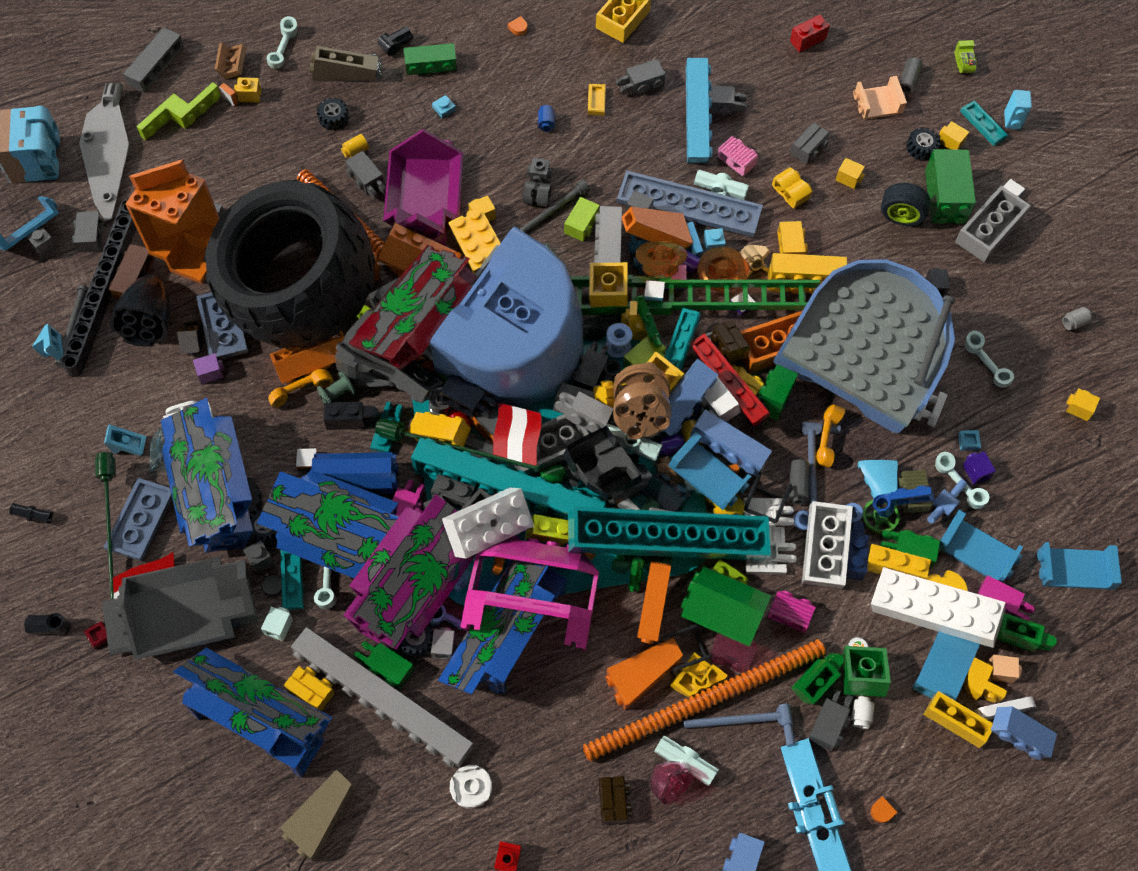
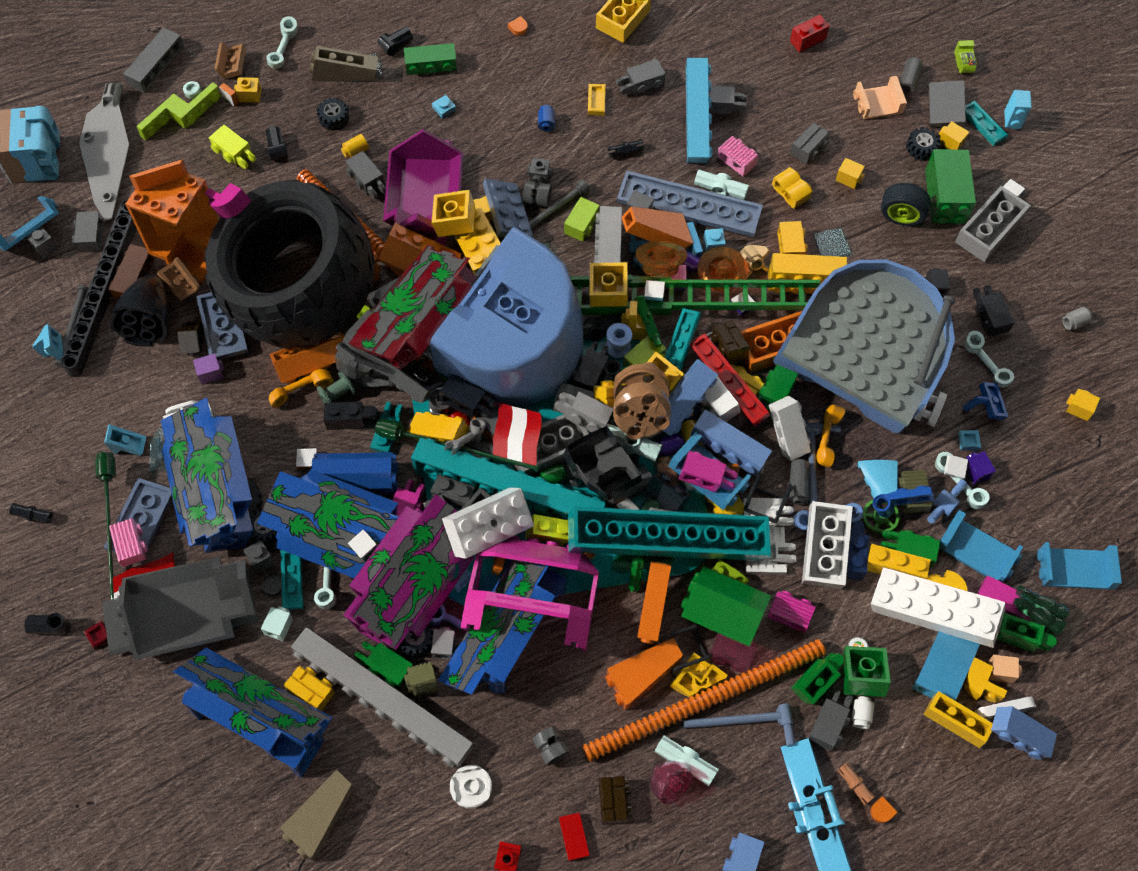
none -> bright pink brick [109,518,148,567]
none -> medium nougat bracket [157,257,200,303]
none -> light aqua tile [183,81,202,99]
none -> dark pink brick [204,183,251,218]
none -> neon yellow hinge [209,125,256,169]
none -> black piece [265,125,288,161]
none -> white tile [348,530,378,559]
none -> olive brick [404,662,439,697]
none -> yellow brick [432,190,475,237]
none -> light grey brick [444,418,486,455]
none -> sand blue plate [483,178,533,237]
none -> dark grey wheel [532,726,570,766]
none -> red tile [559,812,590,862]
none -> black pin [608,139,644,158]
none -> dark pink hinge [678,451,738,492]
none -> white brick [769,396,811,461]
none -> clear light blue piece [813,228,851,257]
none -> nougat pin [837,762,875,805]
none -> tile [929,80,965,127]
none -> white tile [944,455,968,479]
none -> blue plate [963,382,1009,420]
none -> black hinge [973,285,1015,337]
none -> clear green piece [1013,585,1069,637]

